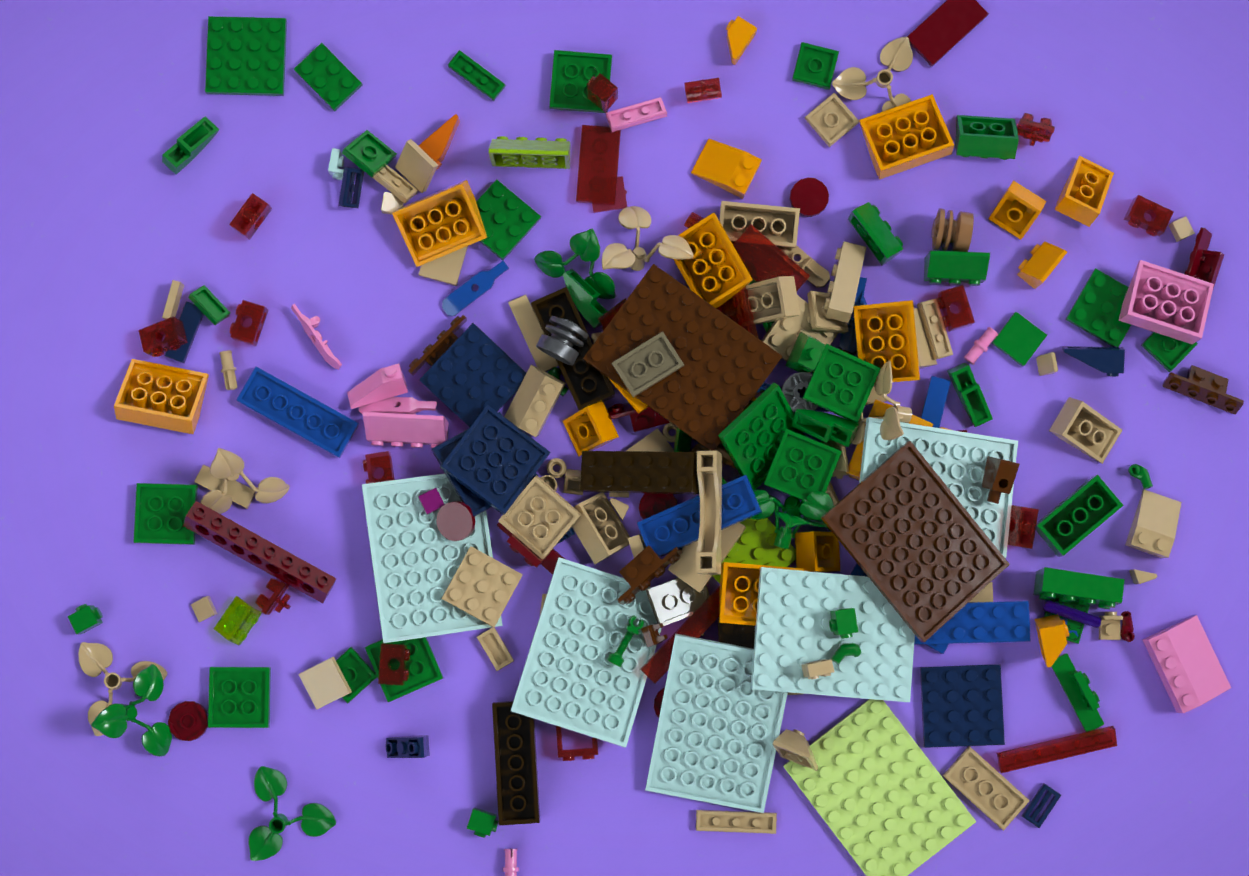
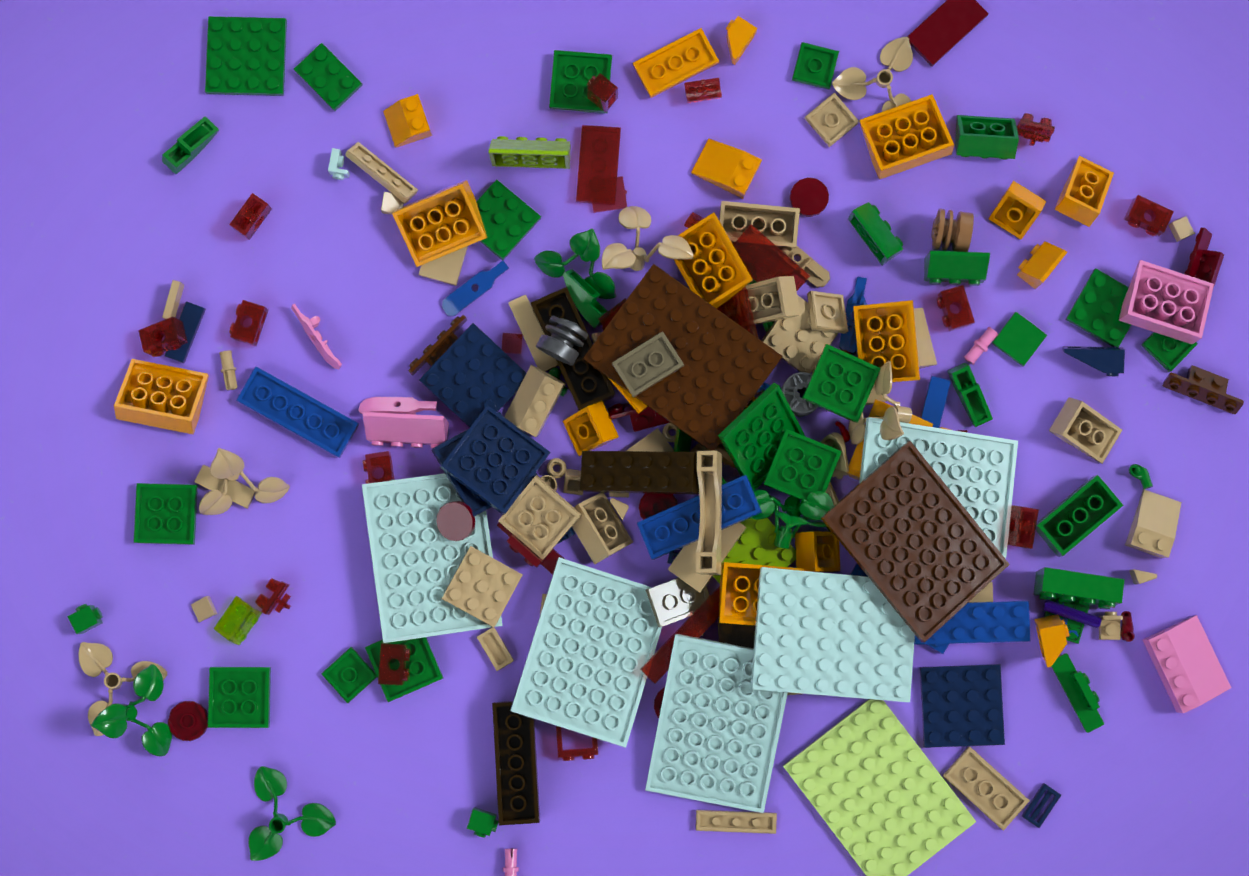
dark red brick [183,501,337,603] -> none
green tile [188,285,230,325] -> none
tan tile [298,656,352,709] -> none
dark blue tile [338,167,364,208] -> none
green tile [342,130,397,177] -> none
bright pink slope [347,363,408,409] -> none
dark blue slope [386,735,430,758] -> none
tan tile [395,139,438,193] -> none
orange slope [418,114,460,170] -> none
magenta tile [418,488,445,514] -> none
green tile [448,50,506,101] -> none
bright pink tile [606,97,667,132] -> none
green bar [607,615,644,667] -> none
reddish brown bracket [617,545,683,605] -> none
tan piece [628,534,646,558] -> none
reddish brown tile [641,623,668,647] -> none
tan slope [772,729,818,771] -> none
green torso [785,332,825,373] -> none
green slope [791,409,859,447] -> none
tan piece [801,659,834,679] -> none
tan brick [824,241,866,323] -> none
green brick [829,608,858,639] -> none
green arm [831,643,861,665] -> none
tan tile [917,299,953,360] -> none
reddish brown torso [982,456,1020,504] -> none
clear red tile [997,726,1117,773] -> none
tan slope [1036,352,1058,376] -> none
none -> light orange slope [383,94,432,148]
none -> clear red tile [502,333,523,354]
none -> light orange plate [633,28,719,98]

